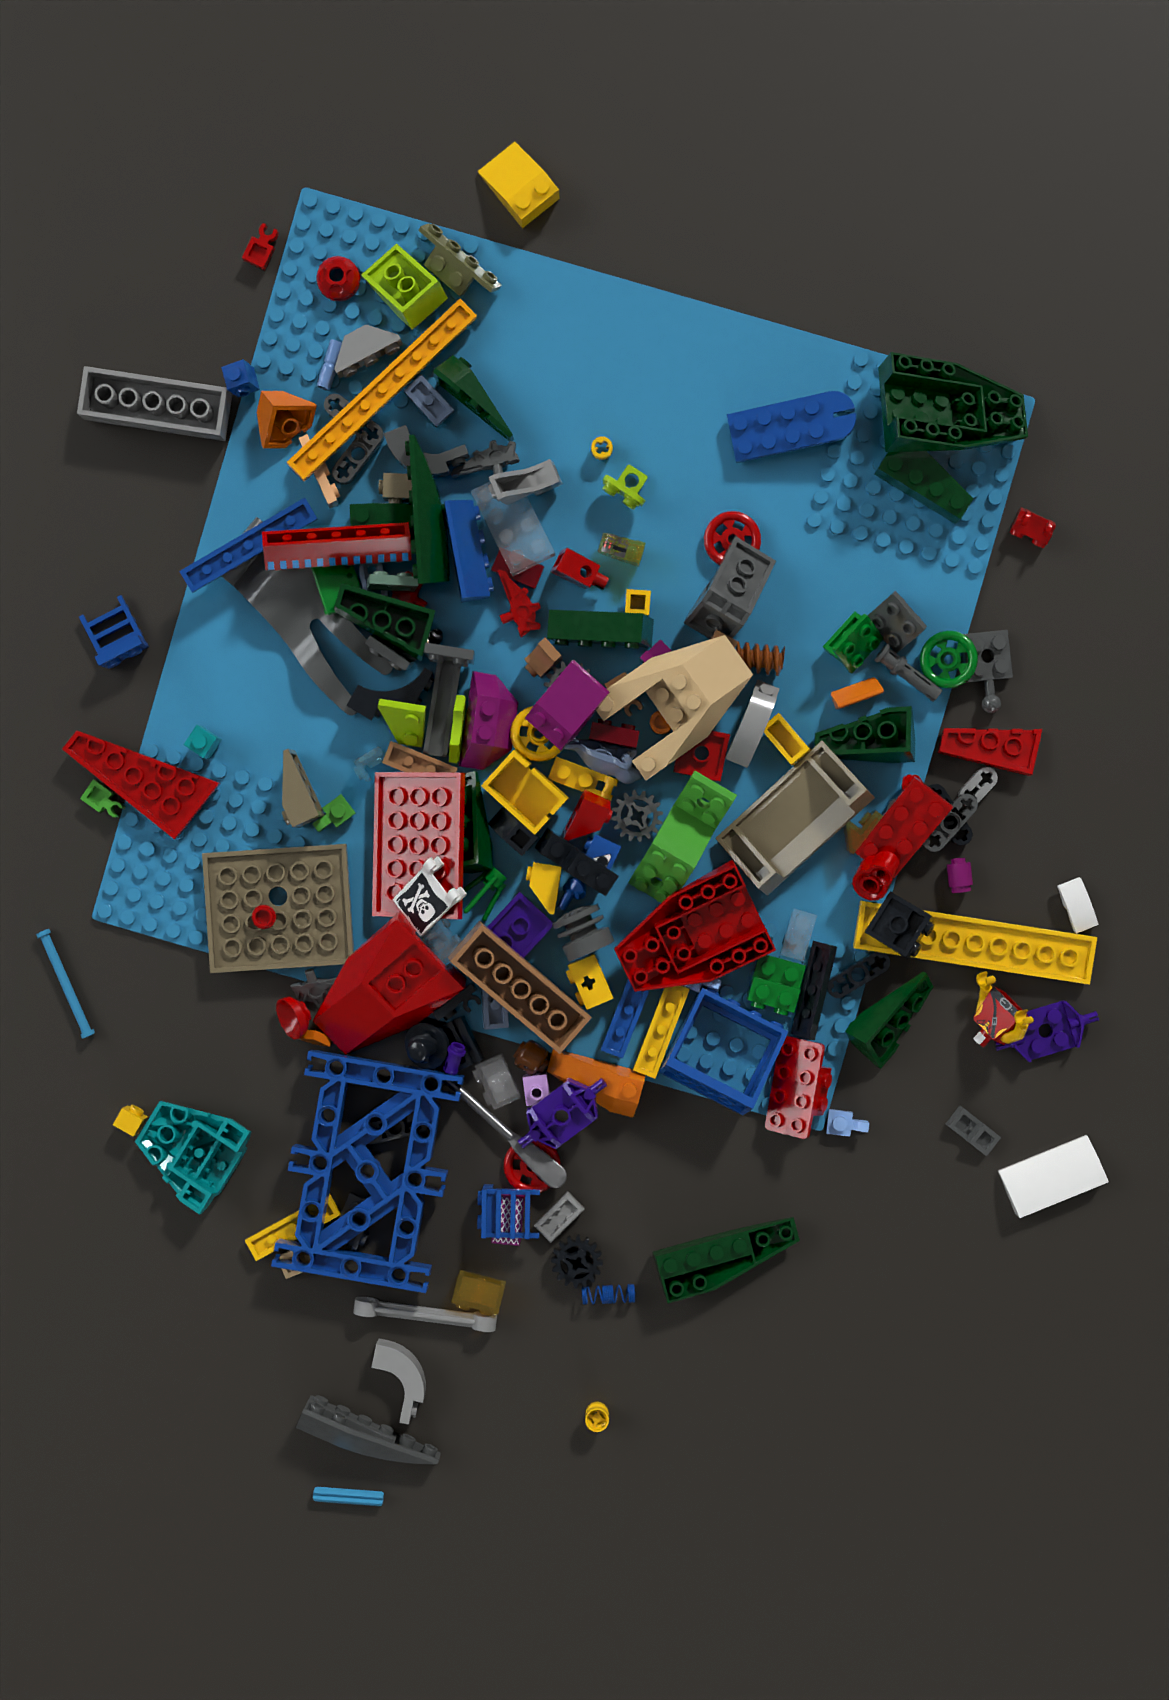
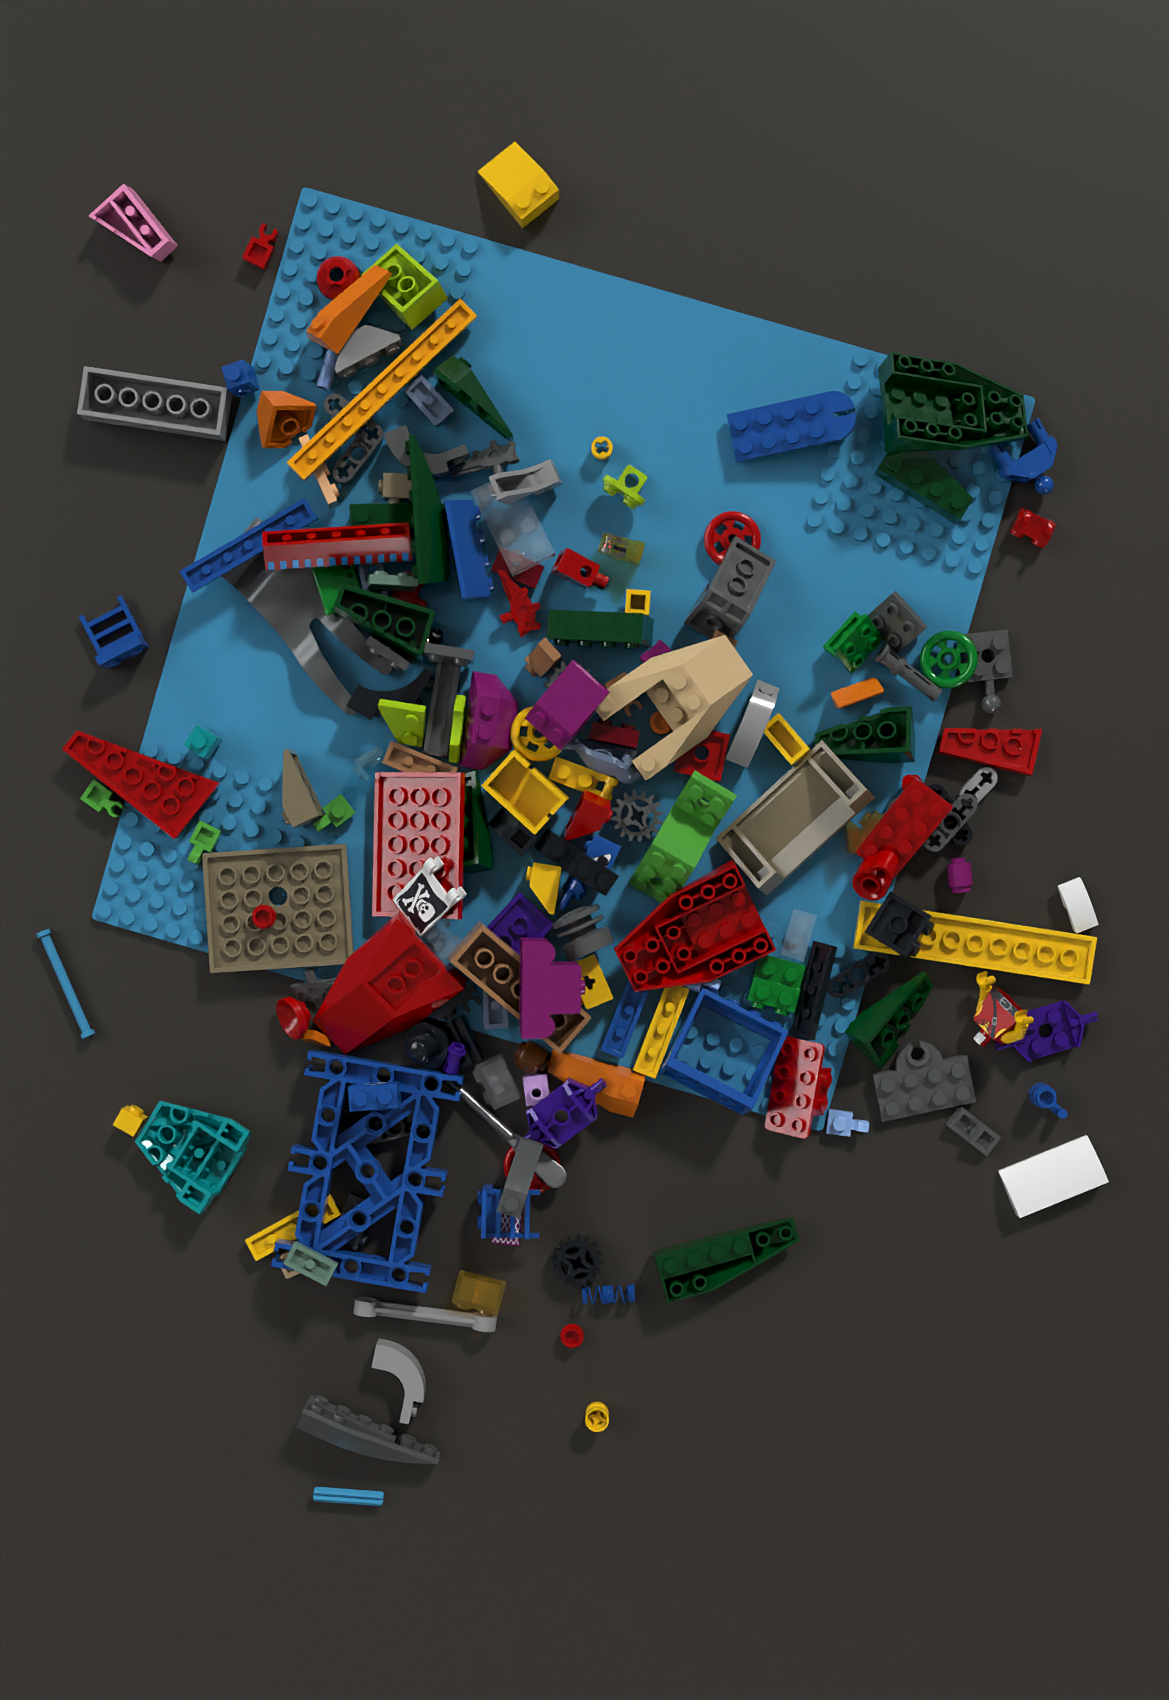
olive bracket [418,223,502,296] -> none
green plant [463,867,507,922] -> none
light grey plate [534,1191,585,1243] -> none
dark orange piece [736,641,785,676] -> none
none -> bright pink wedge [89,184,178,262]
none -> bright green plate [187,821,222,865]
none -> sand green plate [283,1241,339,1286]
none -> orange wedge [306,265,392,354]
none -> blue brick [348,1081,402,1112]
none -> dark grey slope [497,1136,543,1219]
none -> magenta brick [519,938,585,1039]
none -> red plate [560,1324,584,1348]
none -> dark grey plate [872,1040,976,1122]
none -> blue connector [988,418,1057,495]
none -> blue piece [1029,1083,1068,1119]

